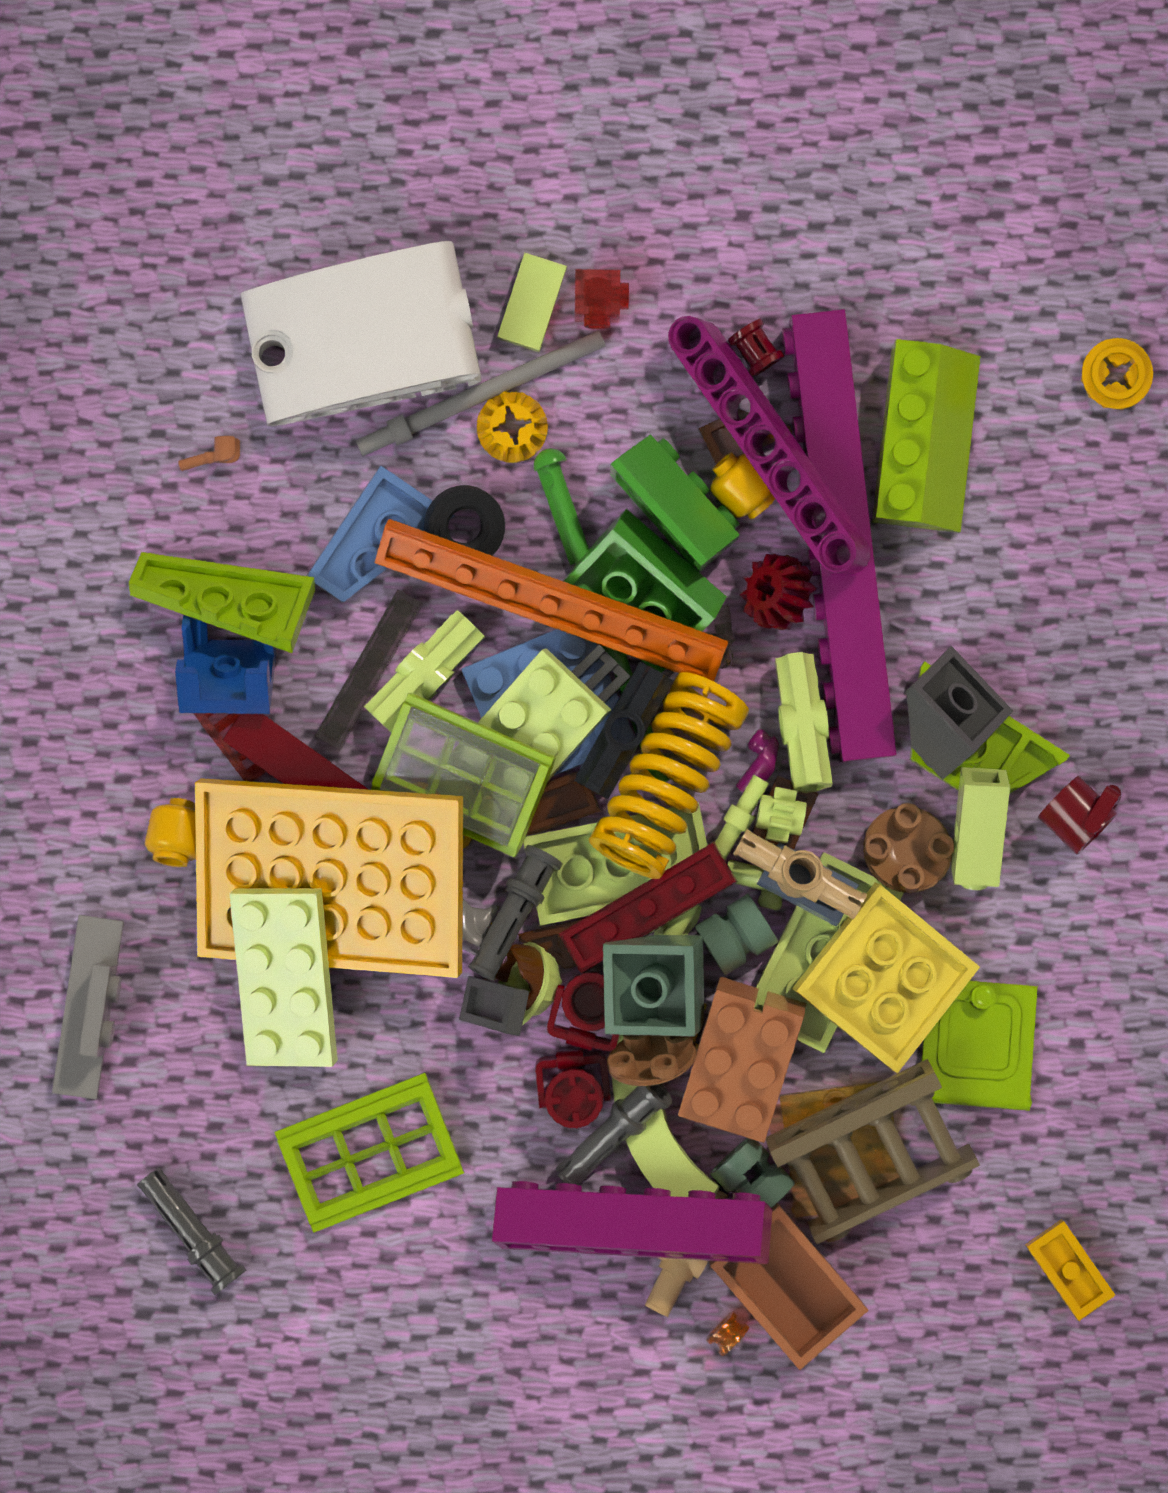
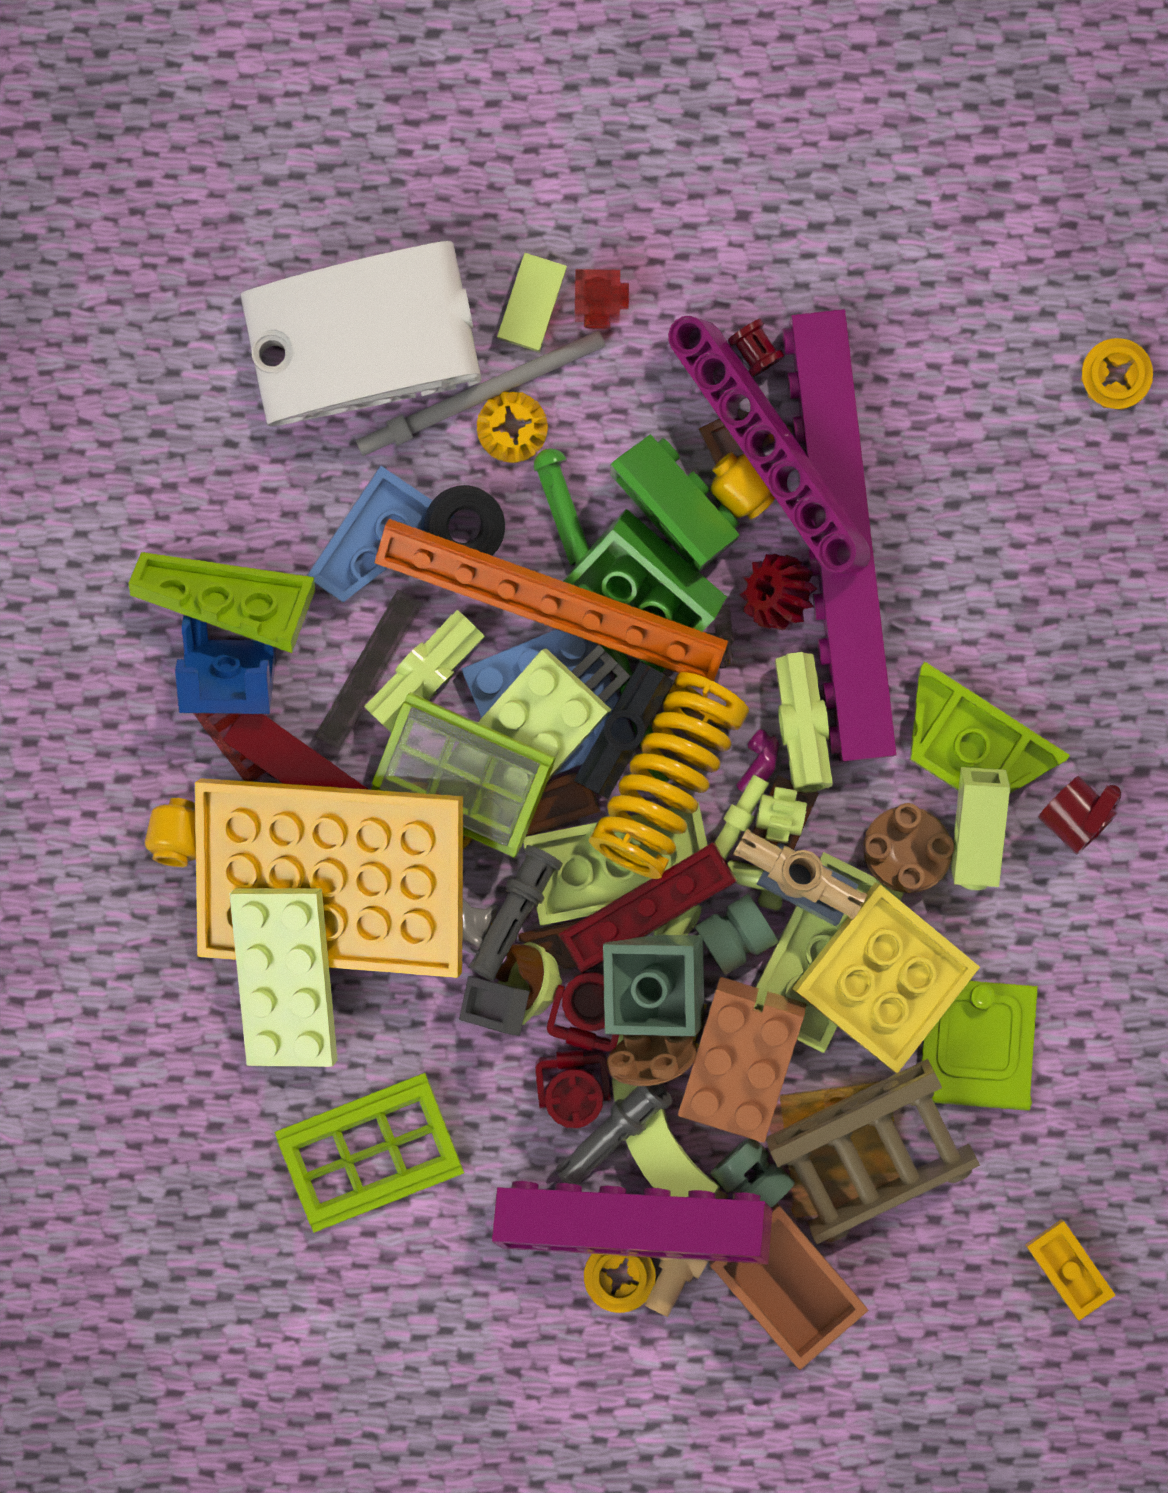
light grey bracket [52,915,124,1099] -> none
dark grey pin [137,1167,247,1295] -> none
nougat hand [178,436,240,471] -> none
clear orange bush [706,1311,750,1356] -> none
lime slope [872,339,981,533] -> none
dark grey slope [906,646,1013,780] -> none
none -> yellow gear [584,1254,656,1313]

